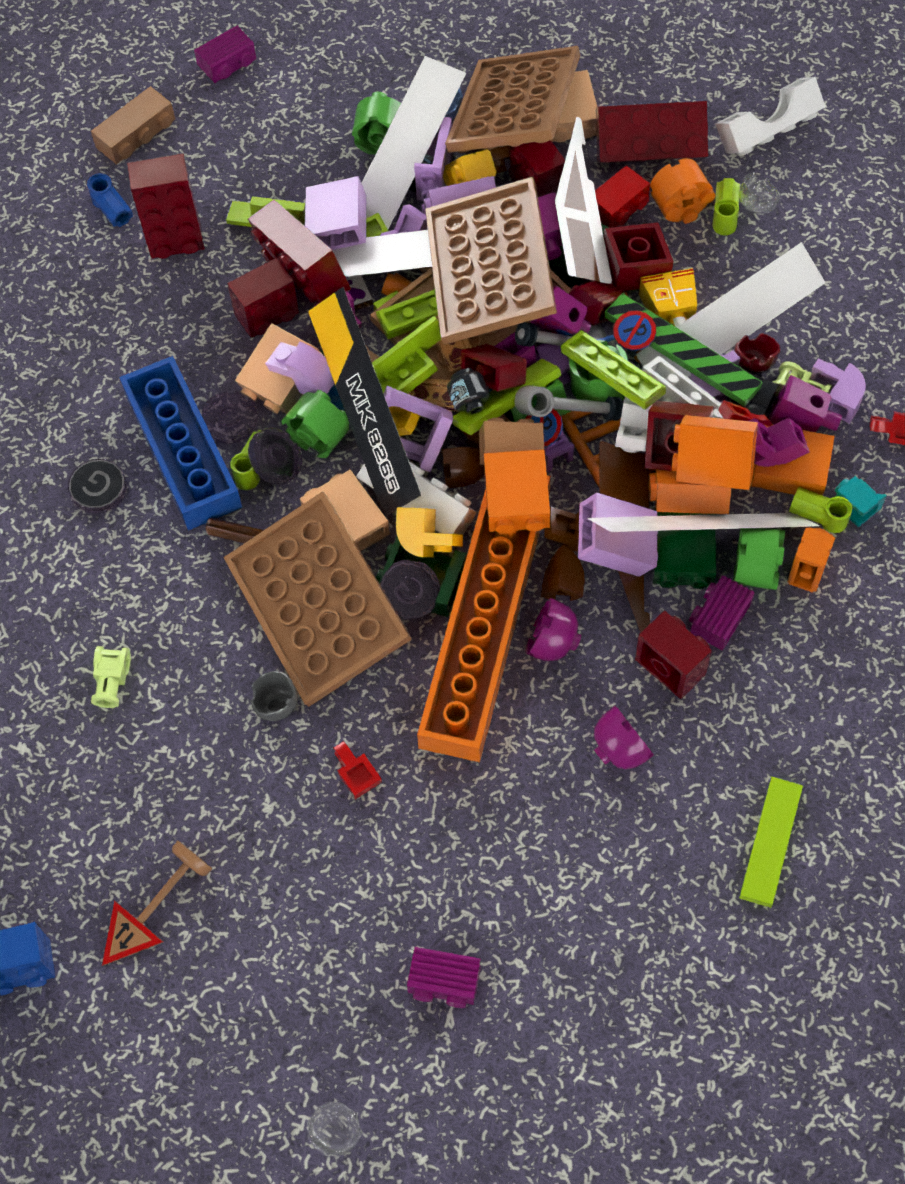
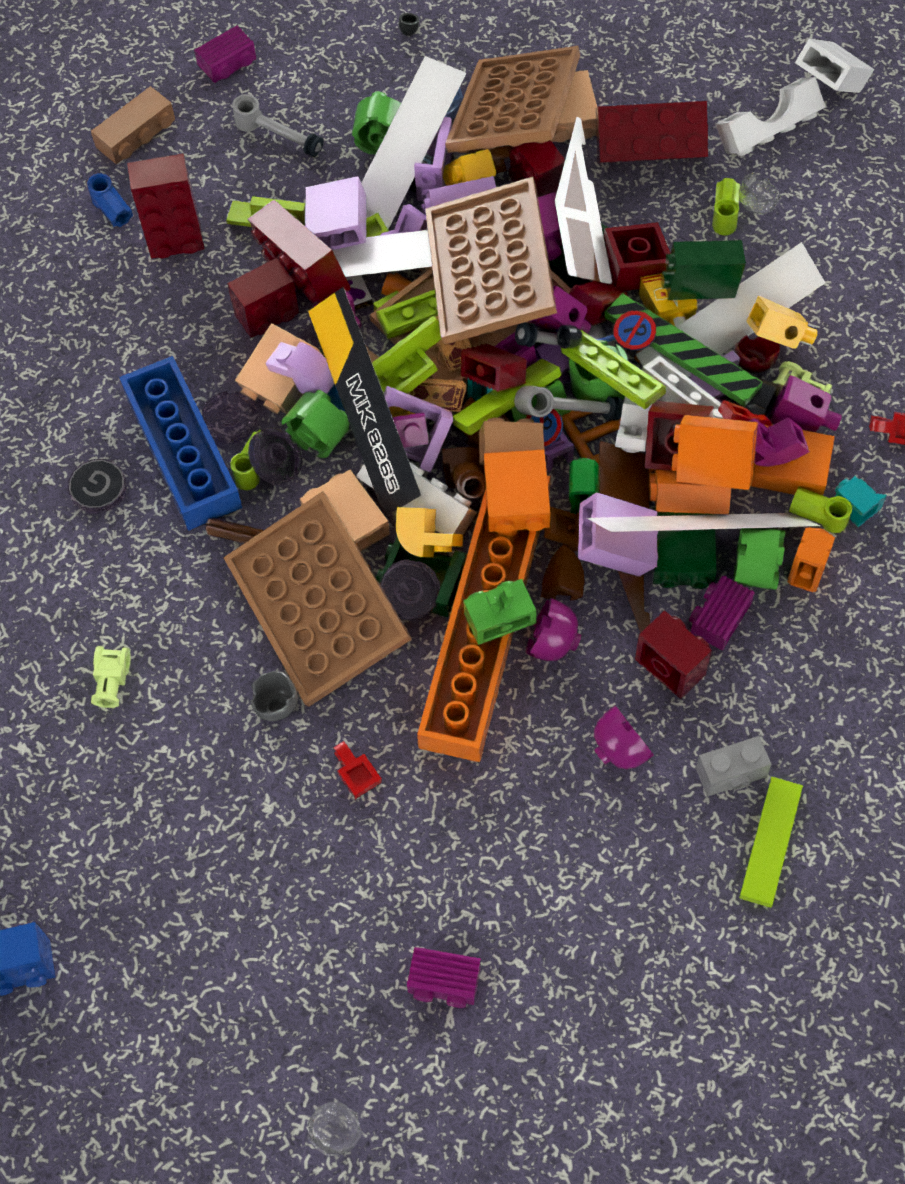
medium nougat piece [102,840,213,966] -> none
black head [447,368,490,415] -> none
red brick [595,165,650,228] -> none
orange brick [650,158,716,224] -> none
lavender brick [811,358,866,424] -> none
none -> light grey piece [232,94,324,157]
none -> magenta bracket [392,413,429,448]
none -> pearl dark grey hinge [399,13,419,36]
none -> reddish brown brick [453,462,486,499]
none -> bright green brick [463,579,536,645]
none -> black hinge [557,325,582,349]
none -> green brick [569,458,599,514]
none -> dark green brick [661,240,746,300]
none -> light grey brick [696,736,772,797]
none -> yellow torso [746,295,818,349]
none -> white brick [795,39,874,93]

